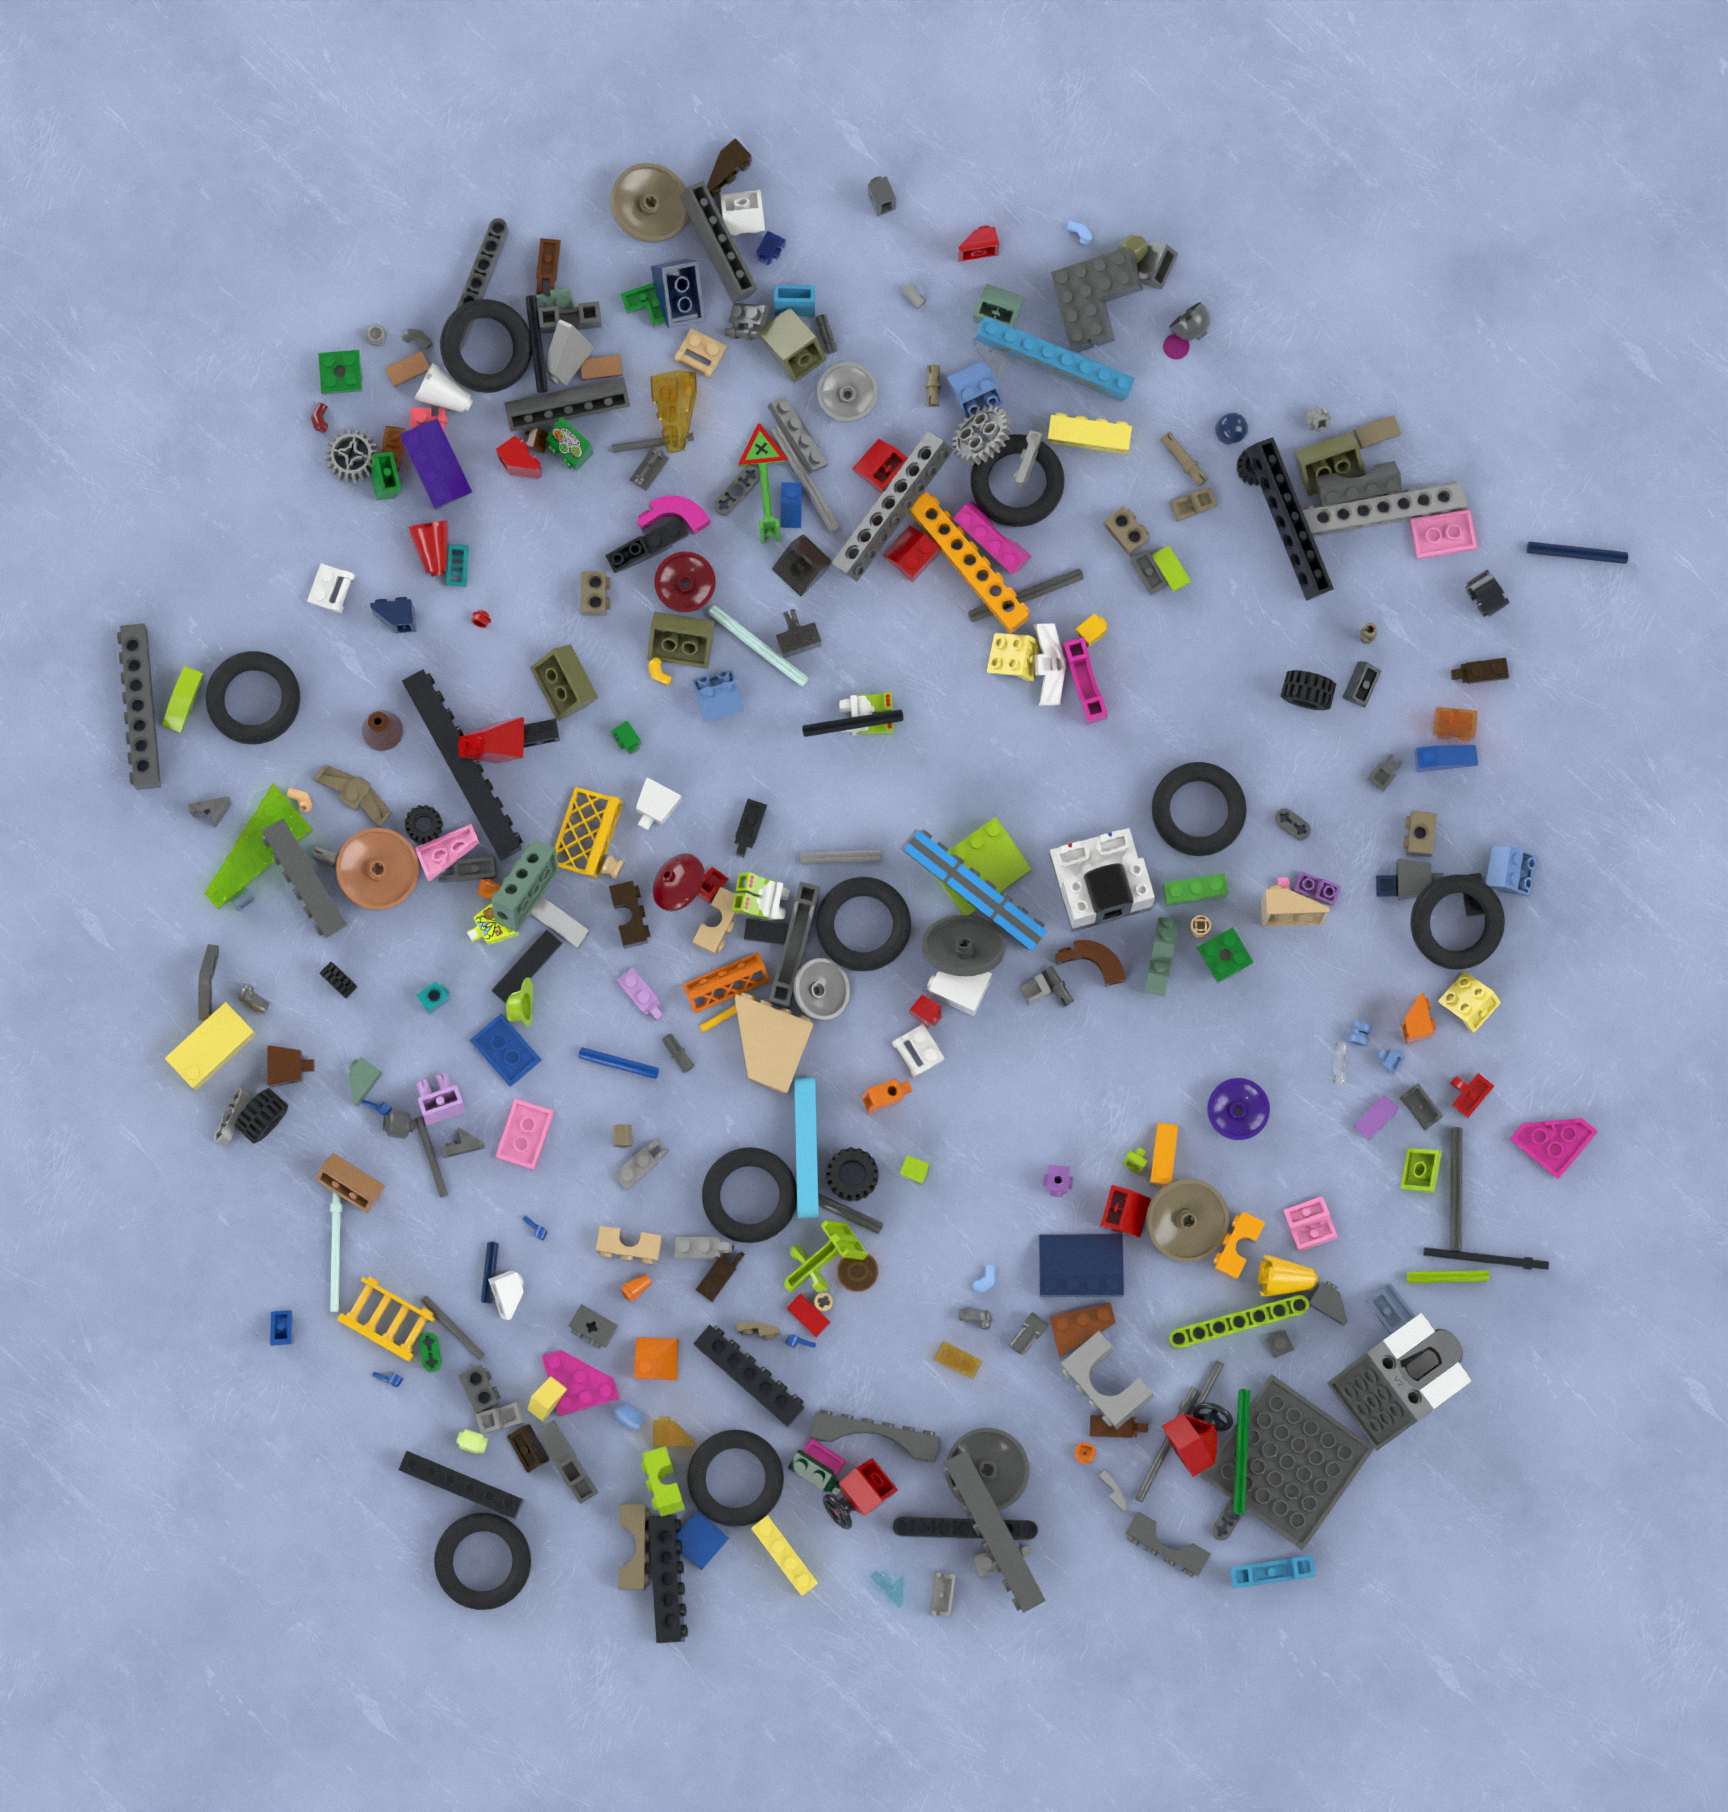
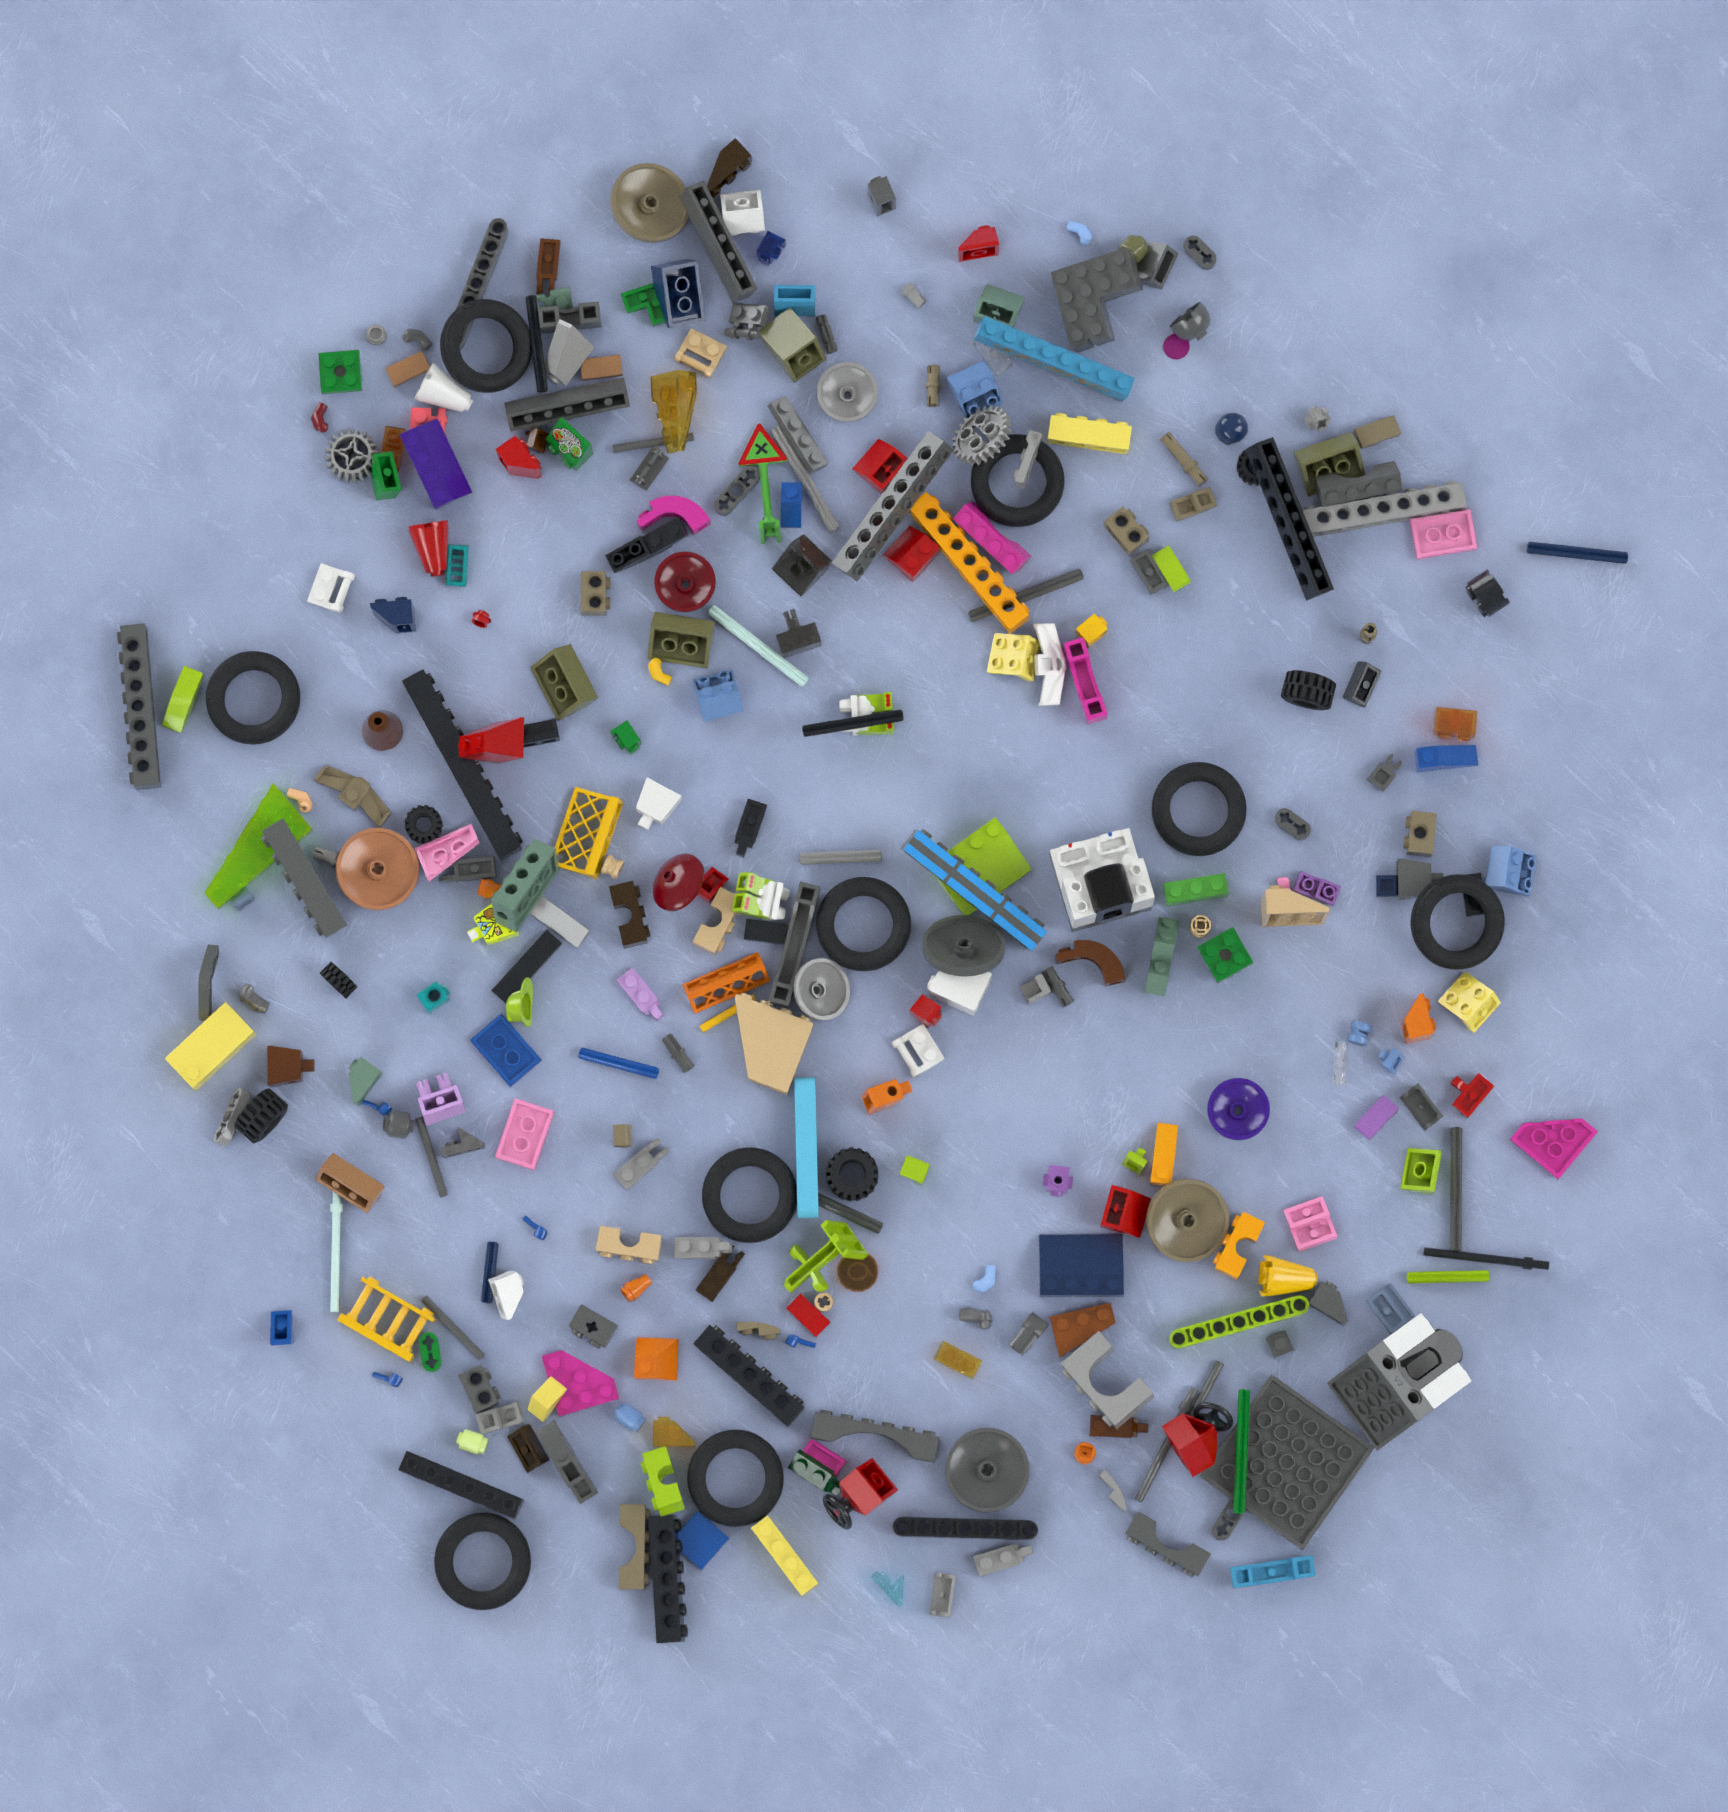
flat silver slope [188,796,232,827] -> none
dark grey brick [942,1450,1046,1613] -> none
dark brown hinge [1450,658,1509,684] -> none
none -> dark grey beam [1184,236,1216,270]

